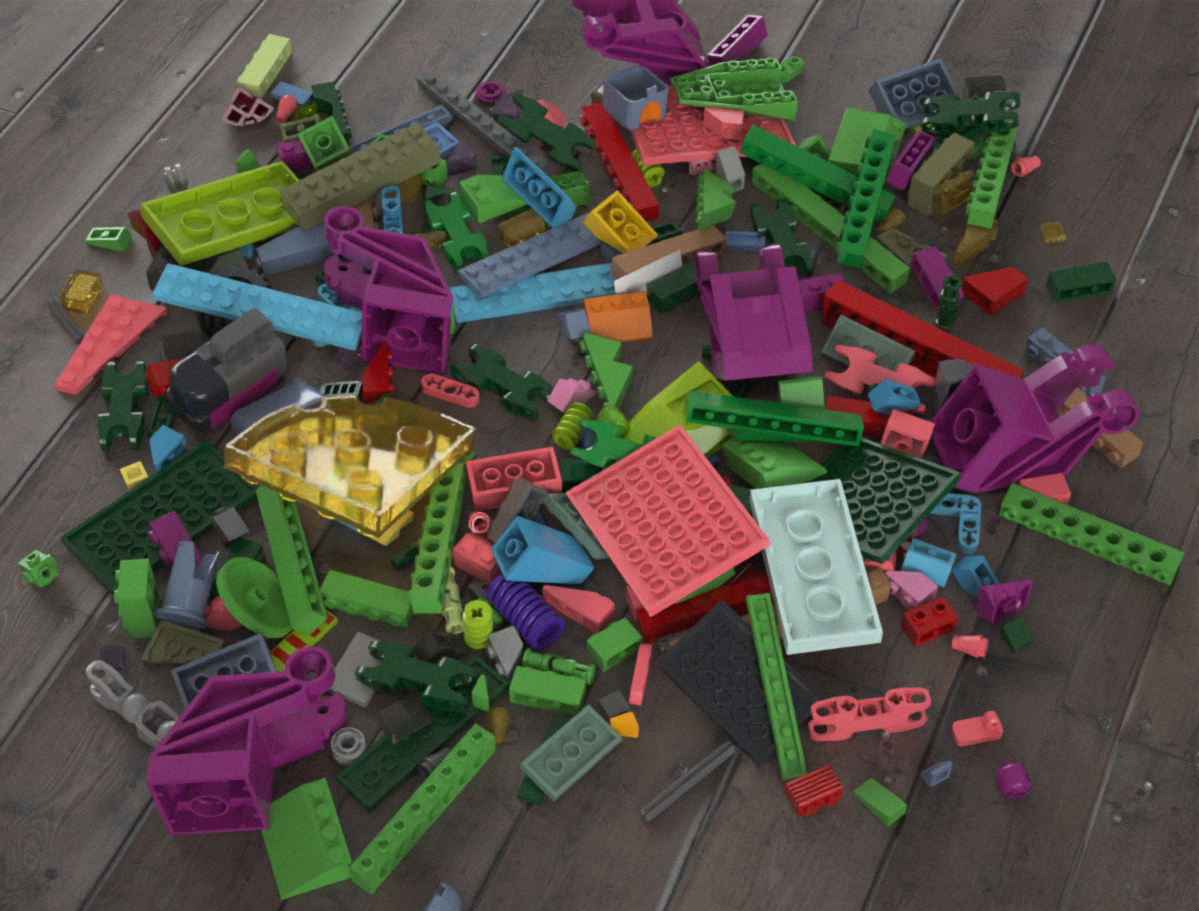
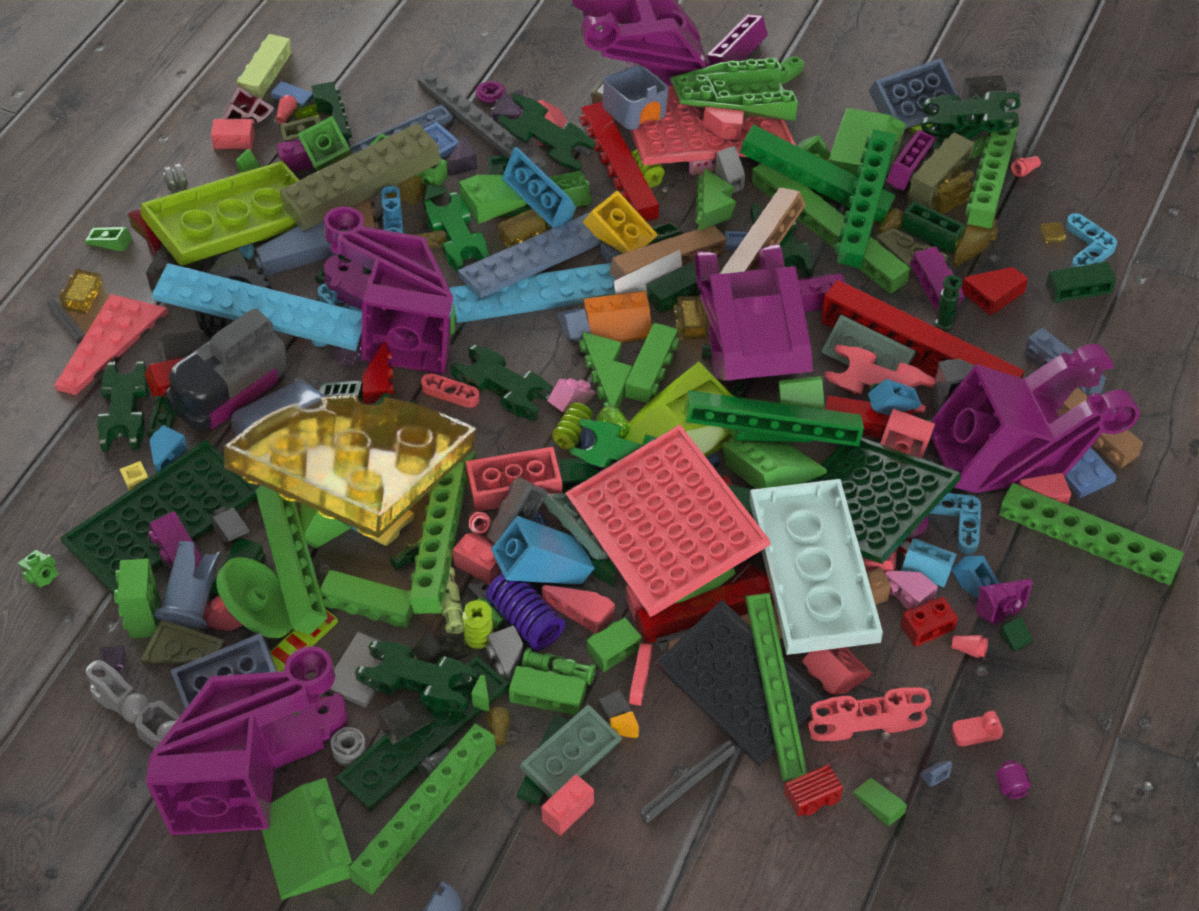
none -> coral brick [211,119,255,149]
none -> bright green slope [300,501,351,549]
none -> coral brick [541,774,594,836]
none -> dark green slope [592,559,615,587]
none -> bright green brick [625,323,680,403]
none -> clear yellow brick [673,296,707,340]
none -> brick [719,187,806,274]
none -> coral slope [802,647,872,694]
none -> dark green brick [901,200,967,254]
none -> medium blue plate [1064,447,1117,499]
none -> medium azure beam [1066,213,1117,267]

